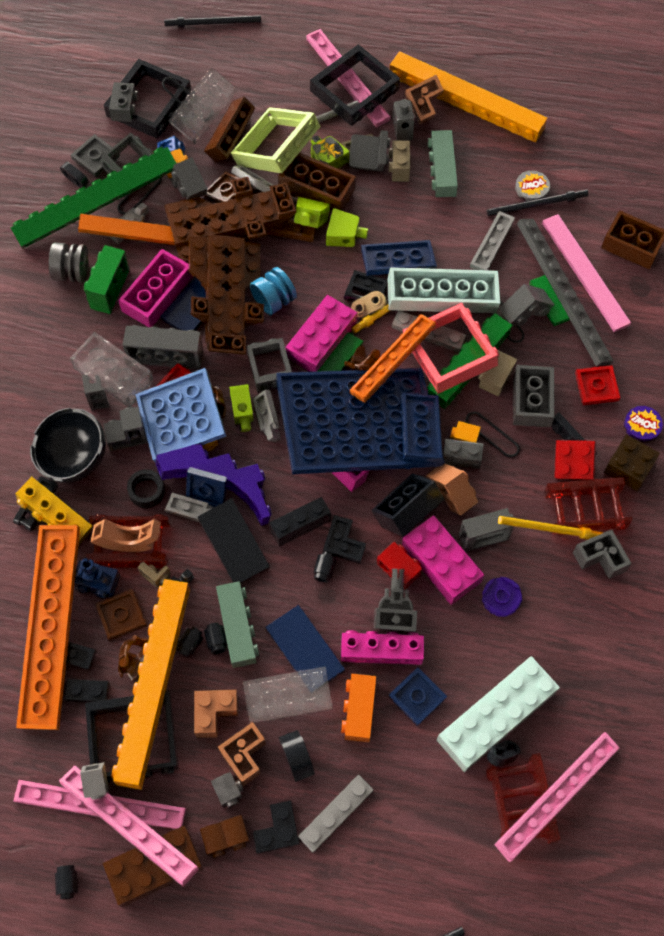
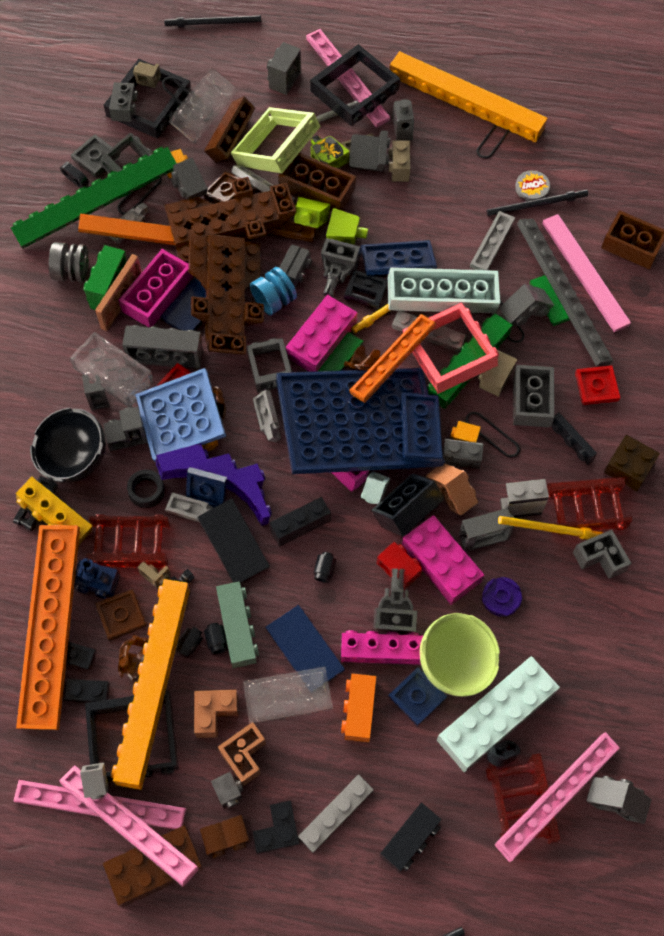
black brick [55,865,78,900] -> none
nougat arch [91,519,161,552] -> none
blue bracket [157,136,185,155] -> none
lime torso [229,384,254,432] -> none
black brick [278,730,315,782] -> none
black plate [323,515,366,564] -> none
tan plate [351,291,386,318] -> none
nougat brick [405,74,444,125] -> none
sand green brick [428,130,458,197] -> none
red plate [555,440,596,480] -> none
tile [624,406,663,442] -> none
none -> nougat tile [95,254,142,331]
none -> dark tan brick [133,62,161,88]
none -> dark grey brick [267,42,301,95]
none -> dark grey brick [279,244,312,288]
none -> dark grey brick [321,238,361,298]
none -> light aqua brick [361,471,390,504]
none -> black brick [379,802,442,873]
none -> yellowish green piece [420,613,500,696]
none -> black piece [476,125,510,159]
none -> light grey panel [500,479,549,518]
none -> dark grey brick [586,776,652,824]

